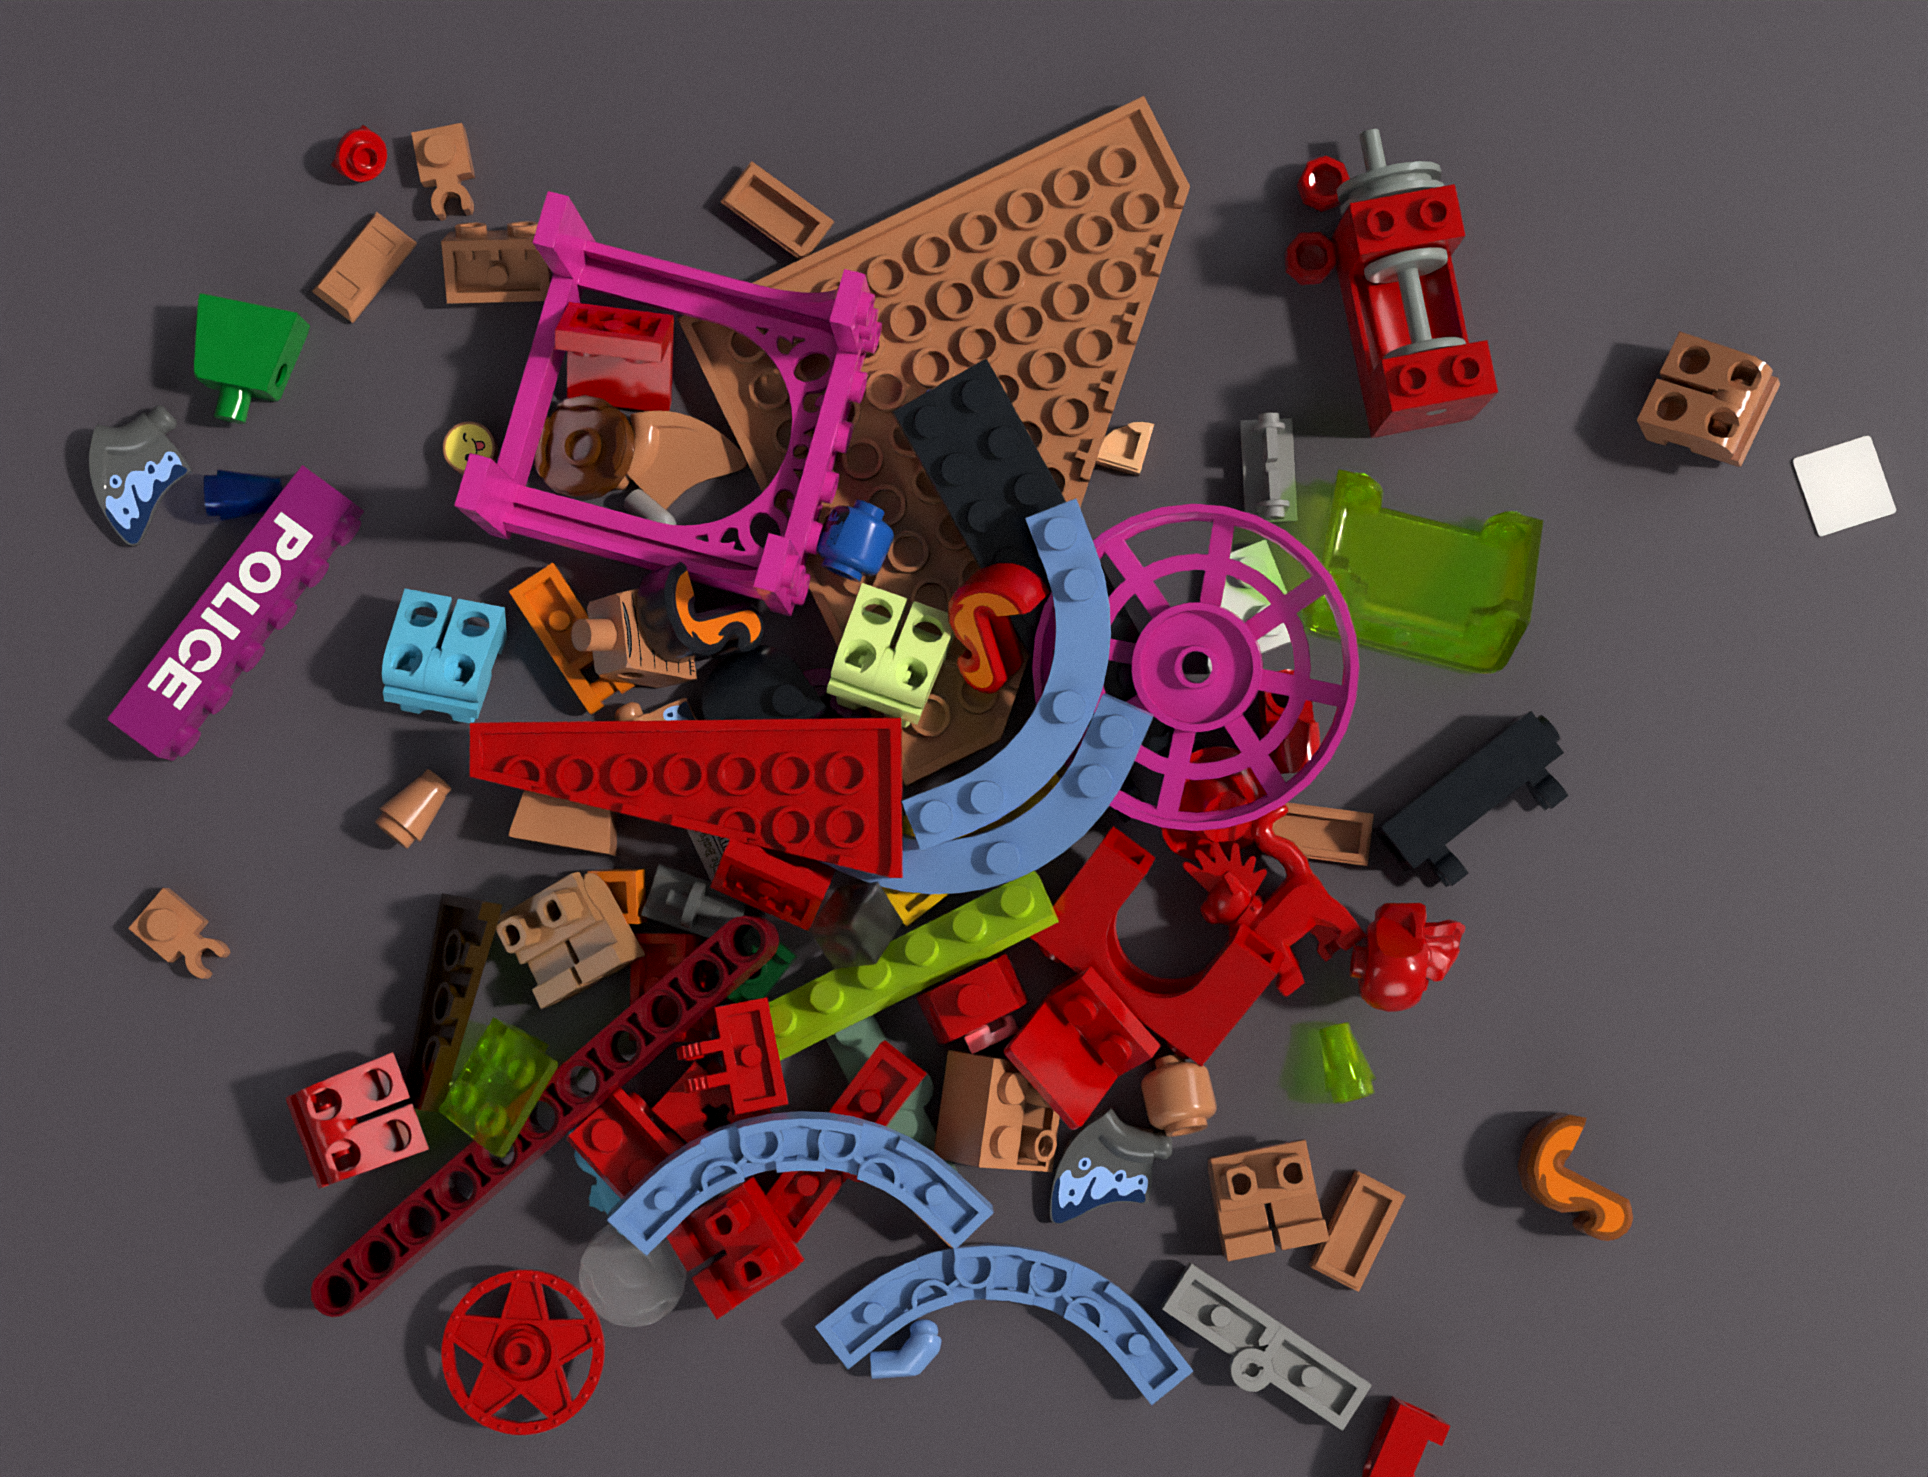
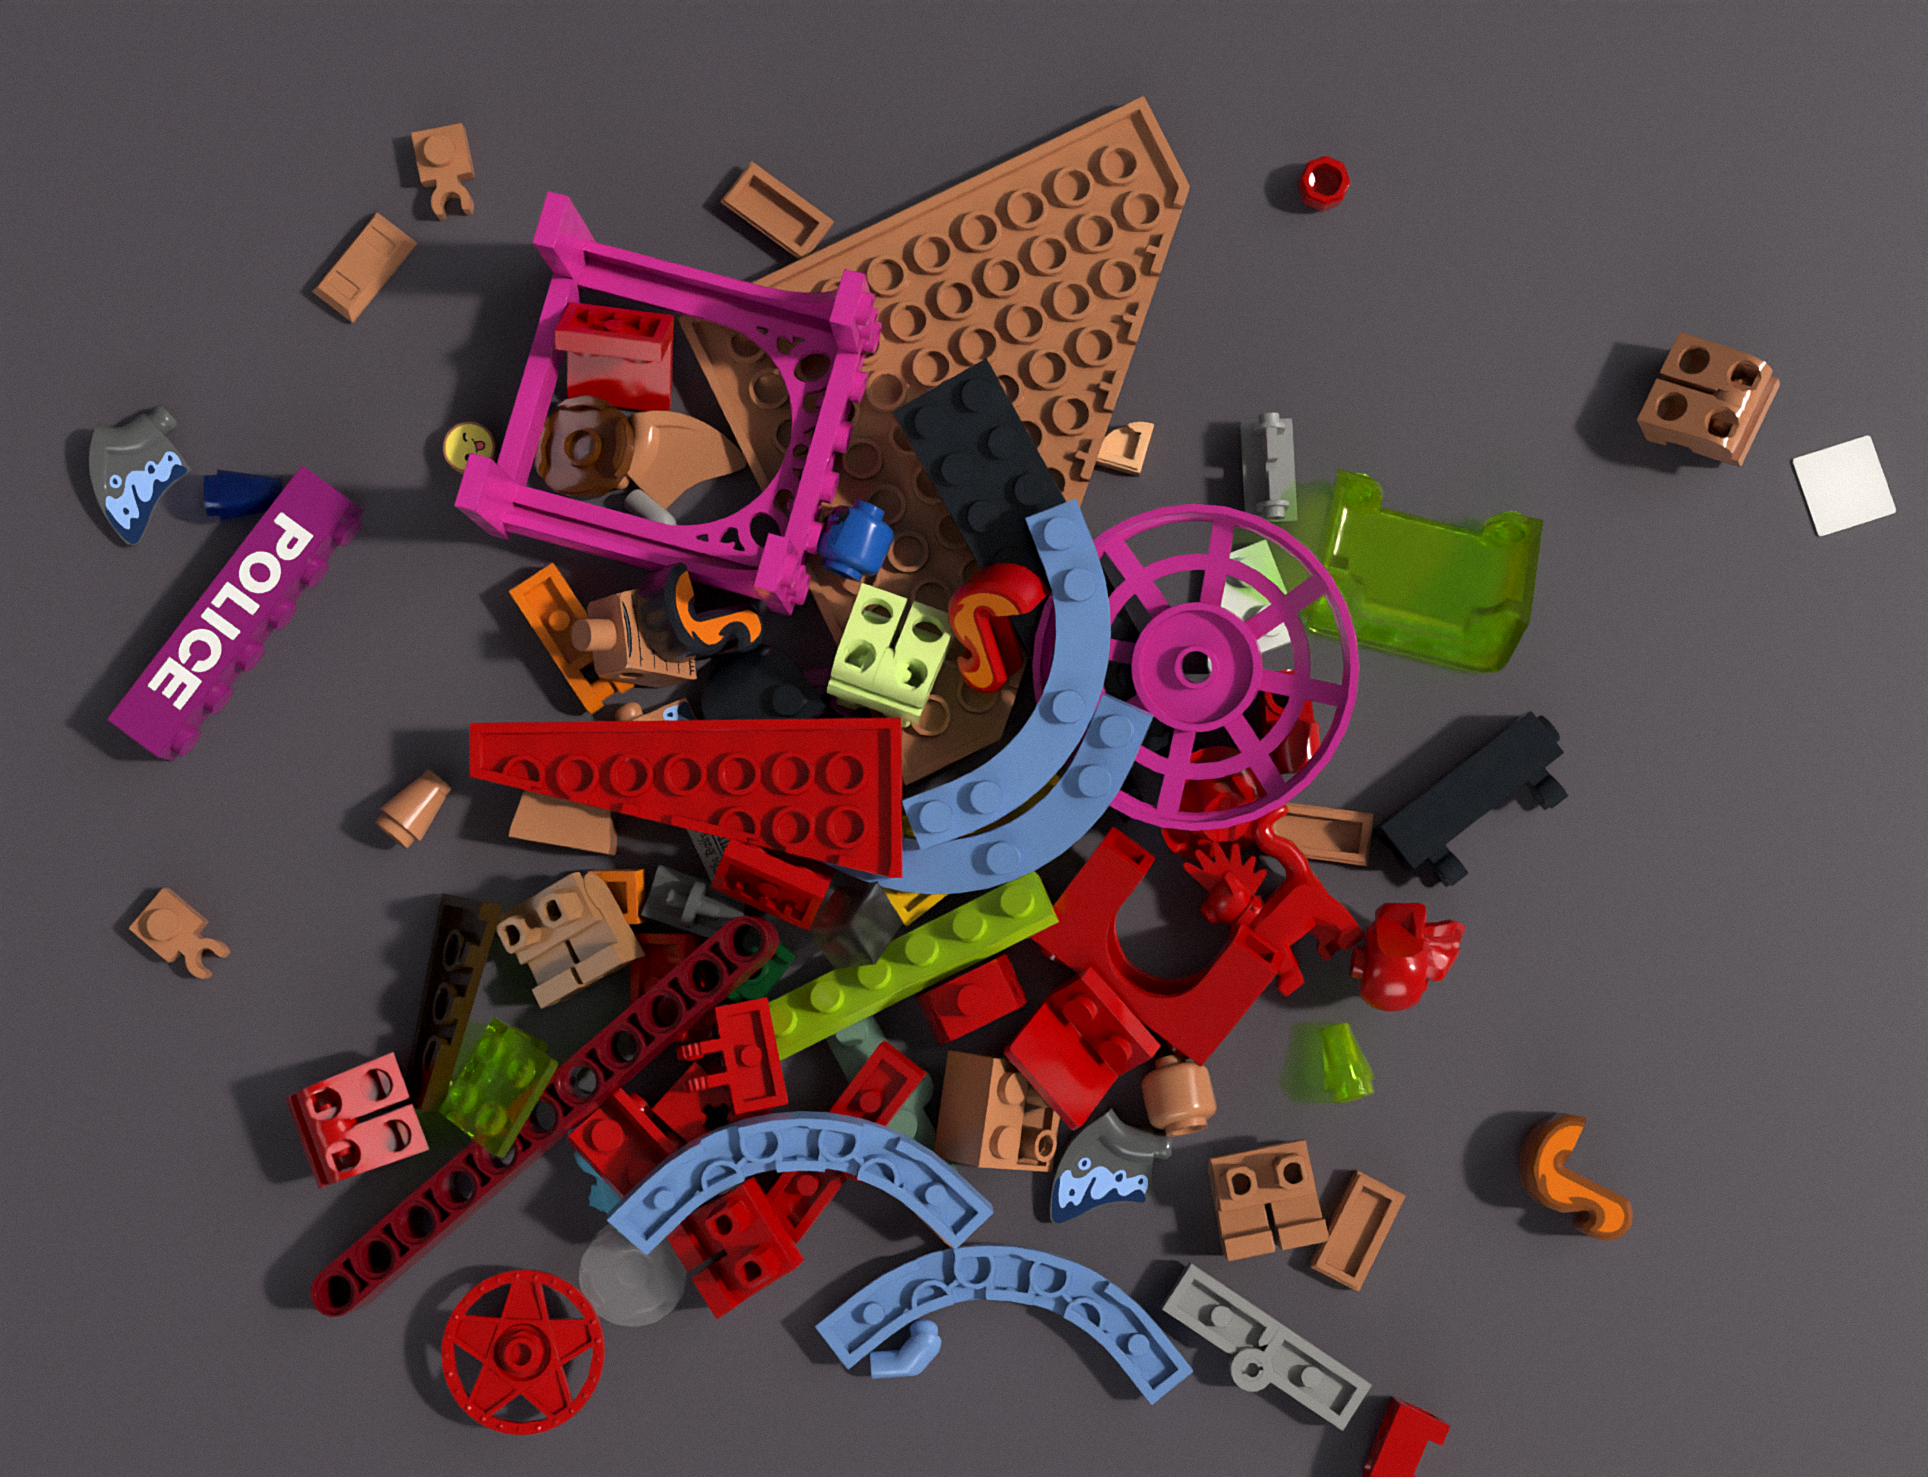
green torso [194,293,310,424] -> none
red plate [330,125,387,182] -> none
medium azure hips [382,588,507,724] -> none
nougat bracket [441,221,552,304] -> none
coral tile [964,1014,1019,1054] -> none
red tile [1284,232,1336,285] -> none
red piece [1331,129,1498,438] -> none

